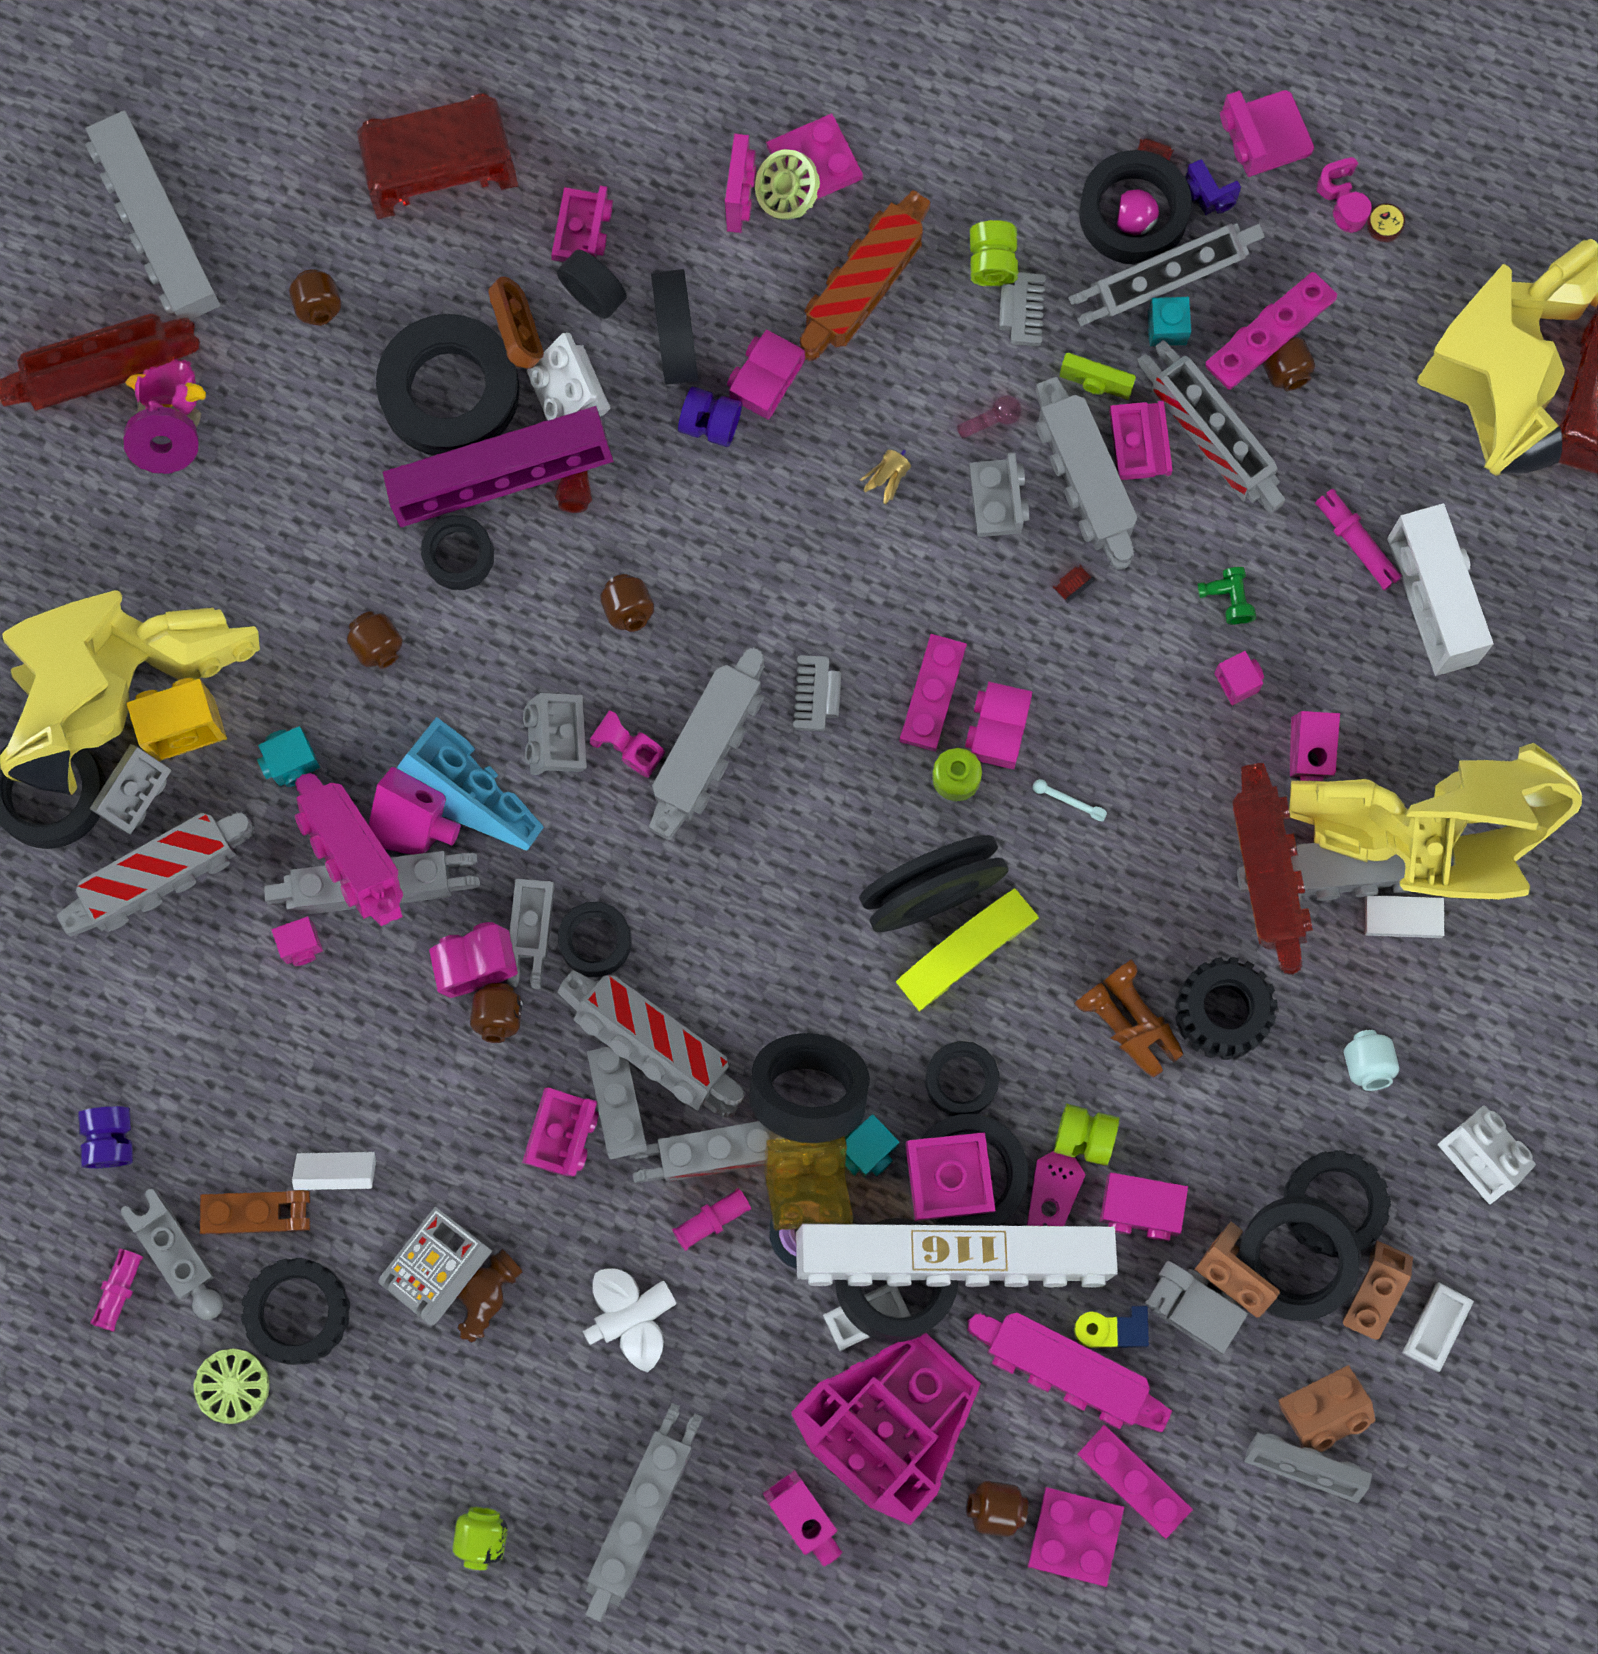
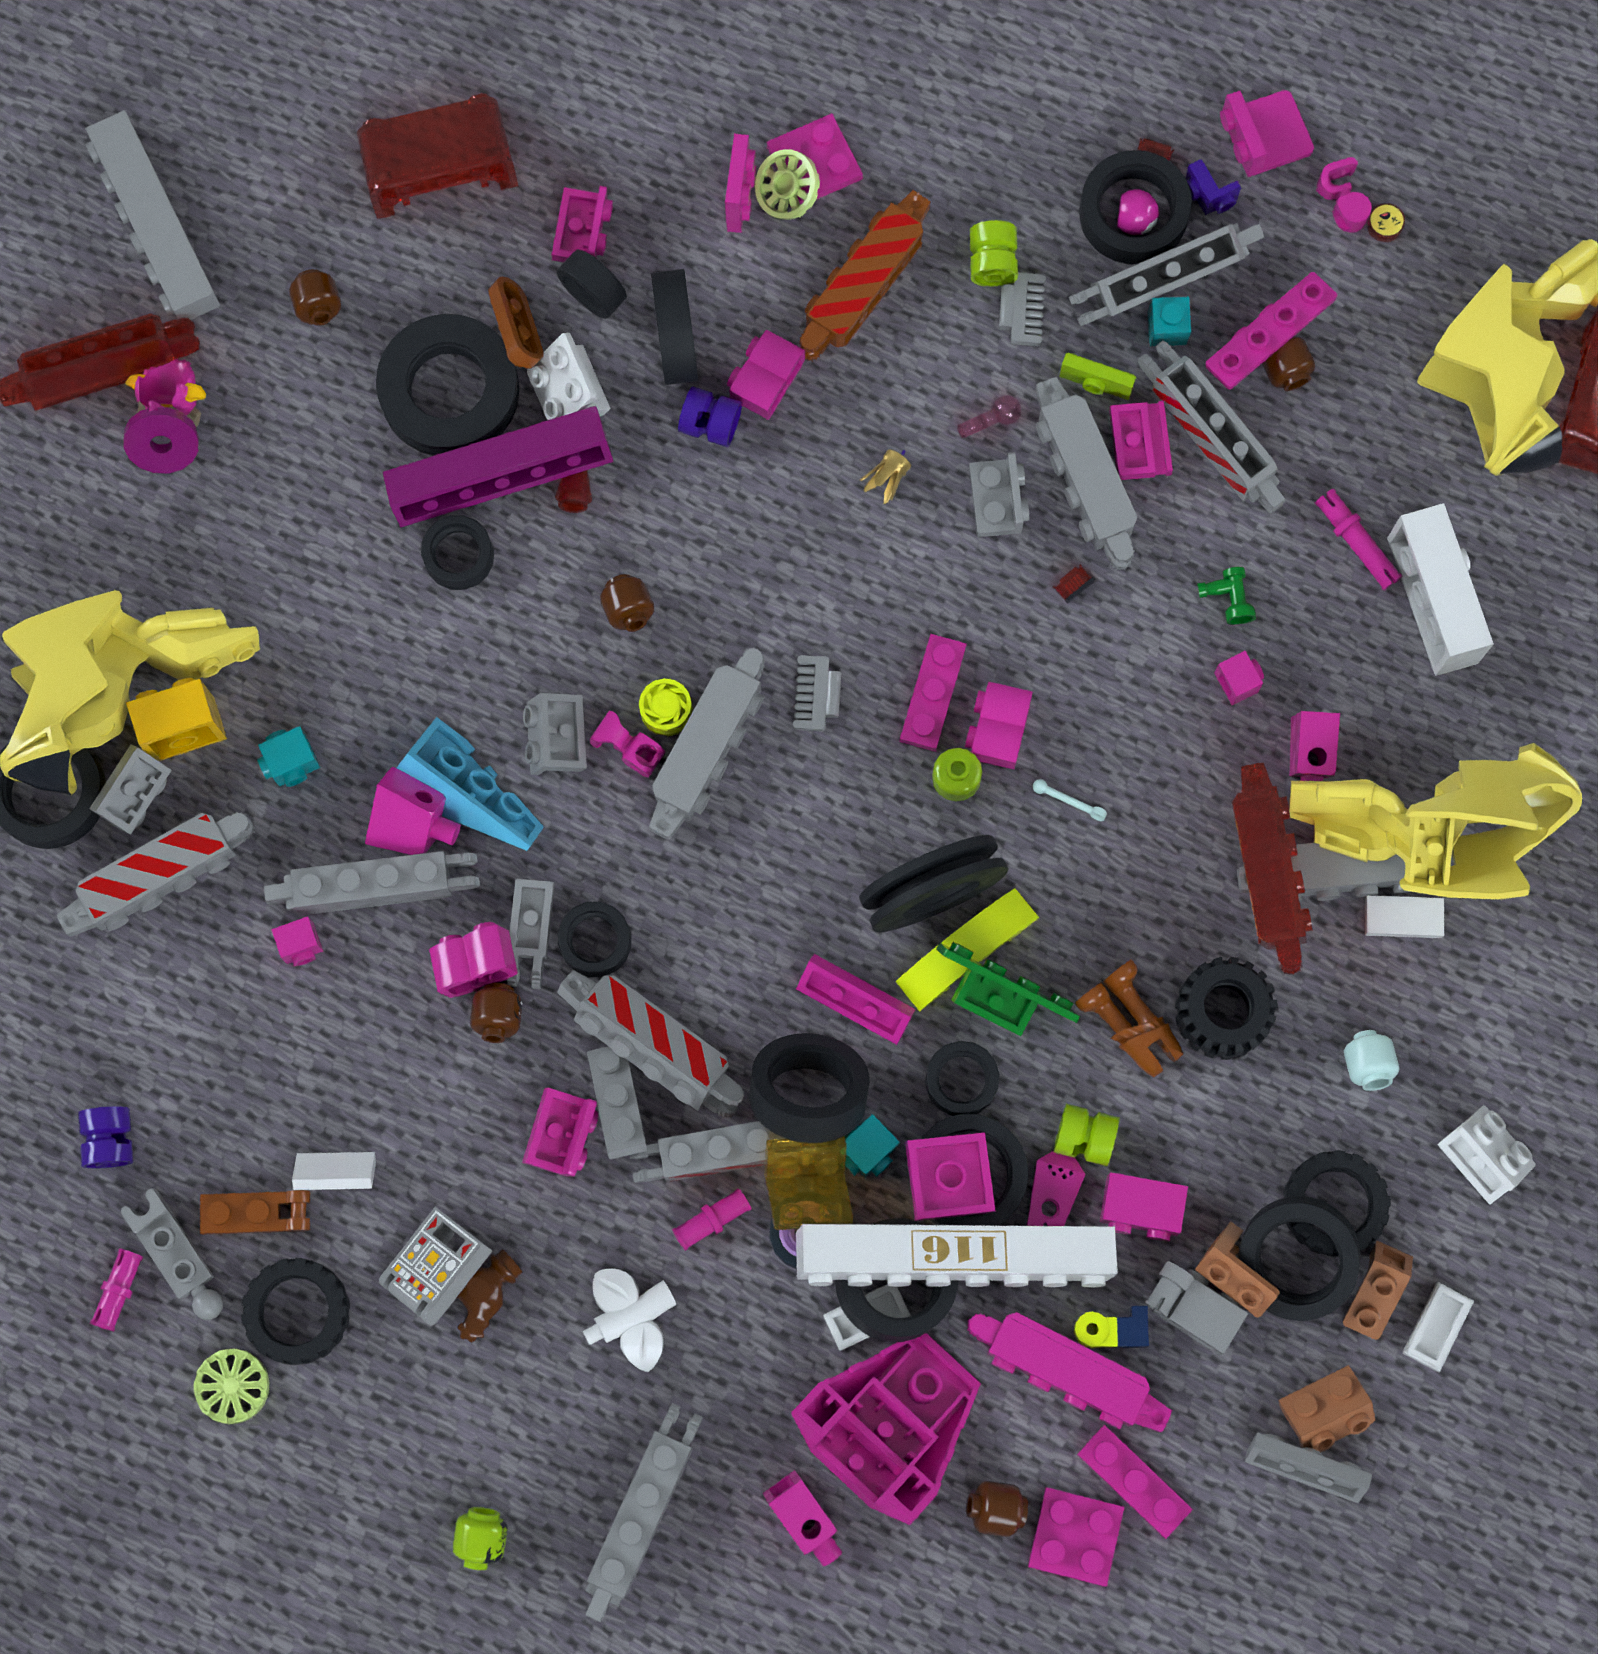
dark pink hinge [295,773,403,926] -> none
reddish brown head [347,611,403,669] -> none
none -> neon yellow wheel [639,678,693,737]
none -> dark pink plate [796,954,916,1045]
none -> green bracket [936,942,1080,1036]

